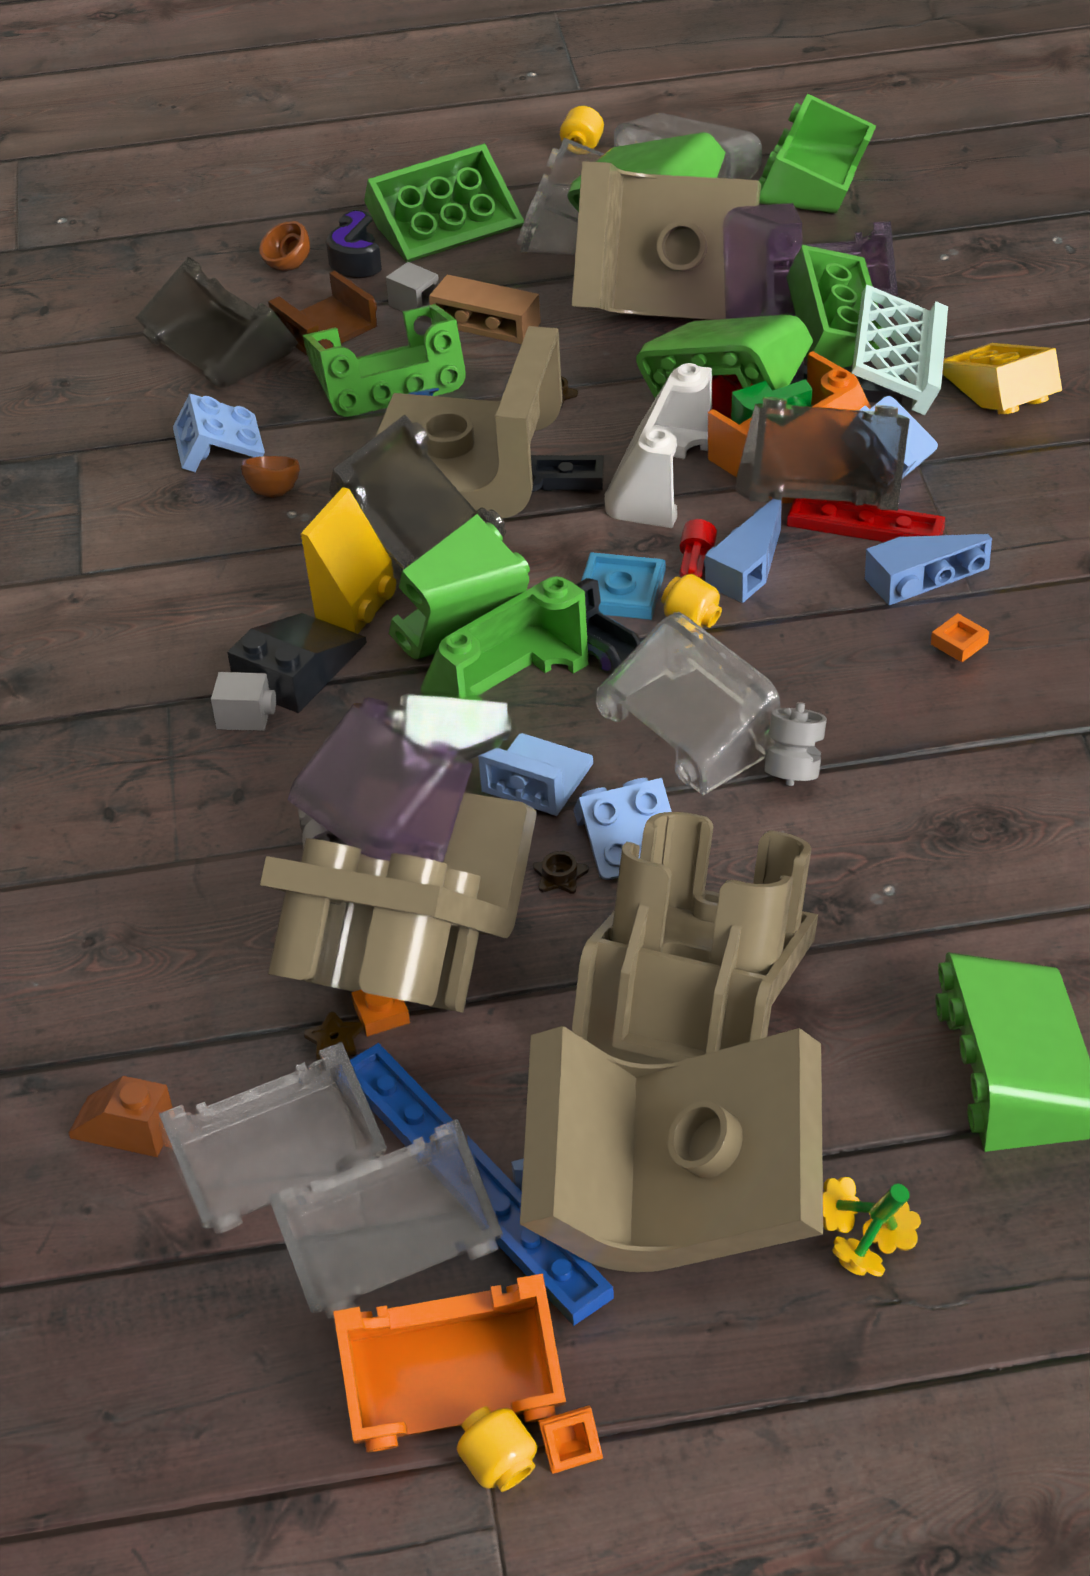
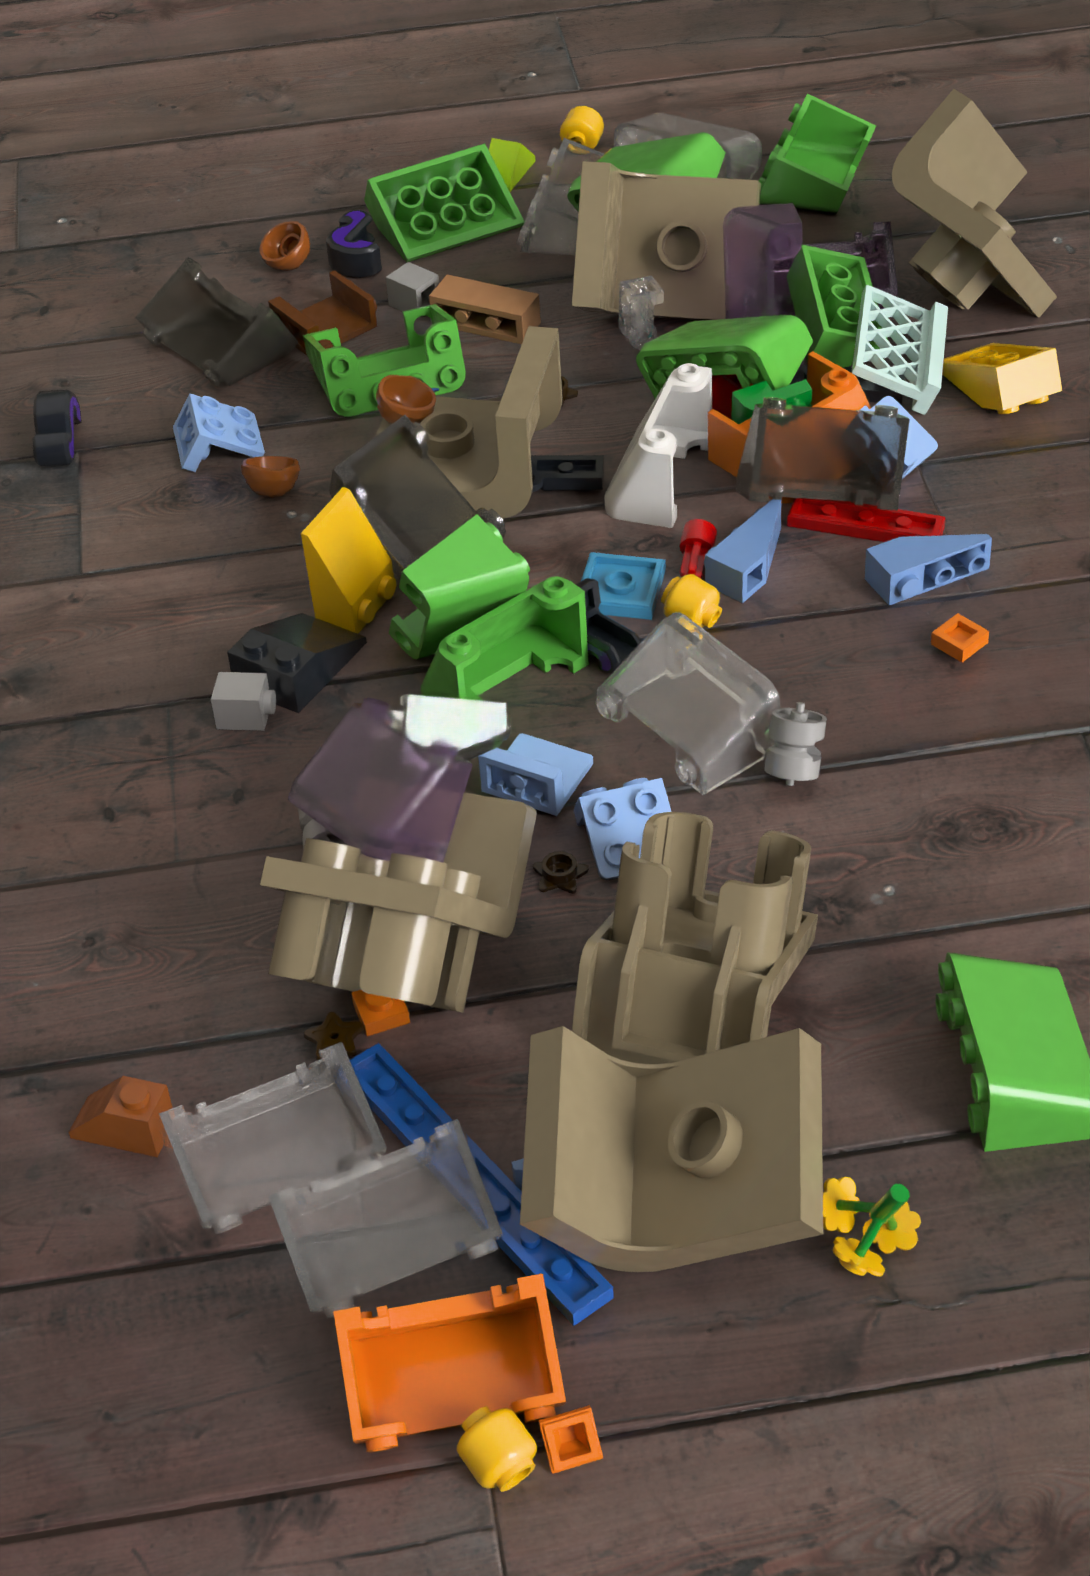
none -> black animal [32,390,82,466]
none -> dark orange piece [376,375,436,428]
none -> lime slope [489,138,535,192]
none -> clear leg [618,275,664,349]
none -> dark tan piece [892,89,1057,318]

